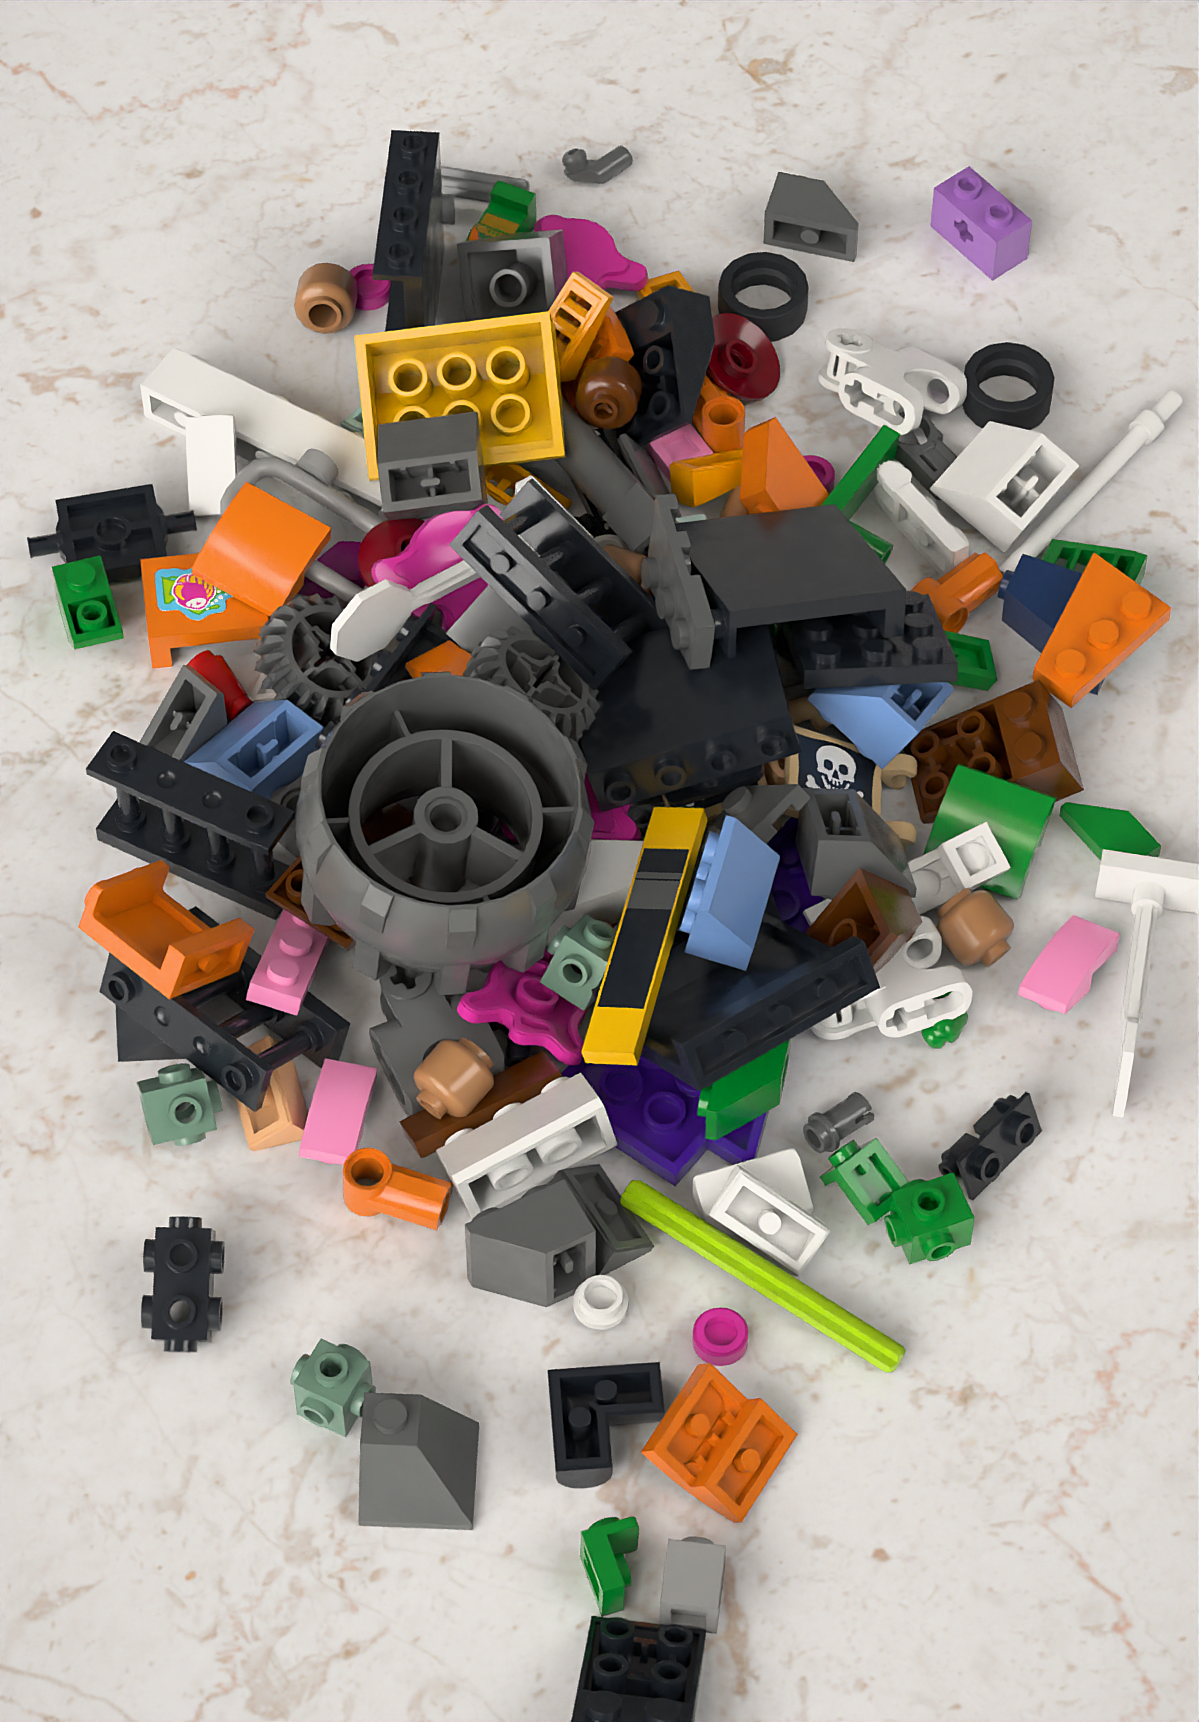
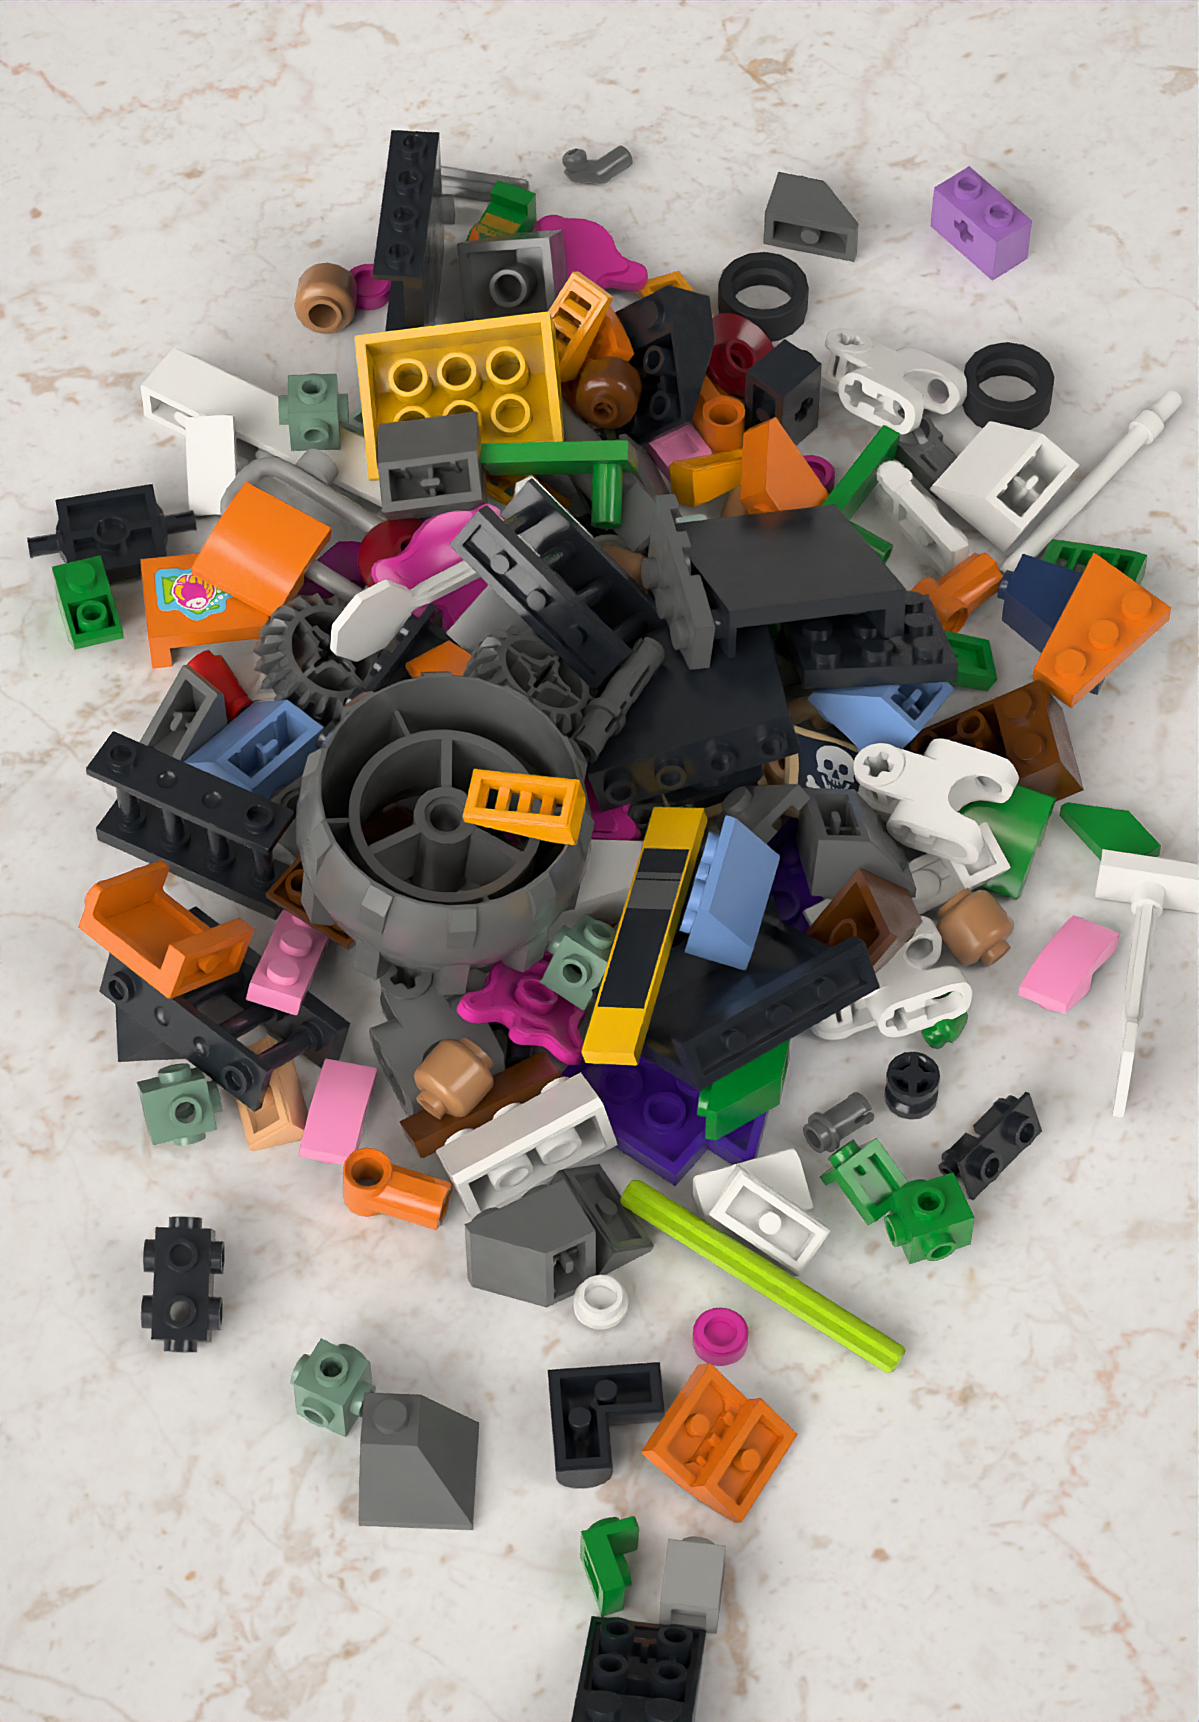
none -> sand green brick [278,373,349,451]
none -> light orange slope [463,769,586,845]
none -> green piece [480,440,638,529]
none -> dark grey pin [571,637,666,764]
none -> black brick [745,339,822,446]
none -> white piece [853,738,1019,865]
none -> black wheel [884,1051,940,1120]

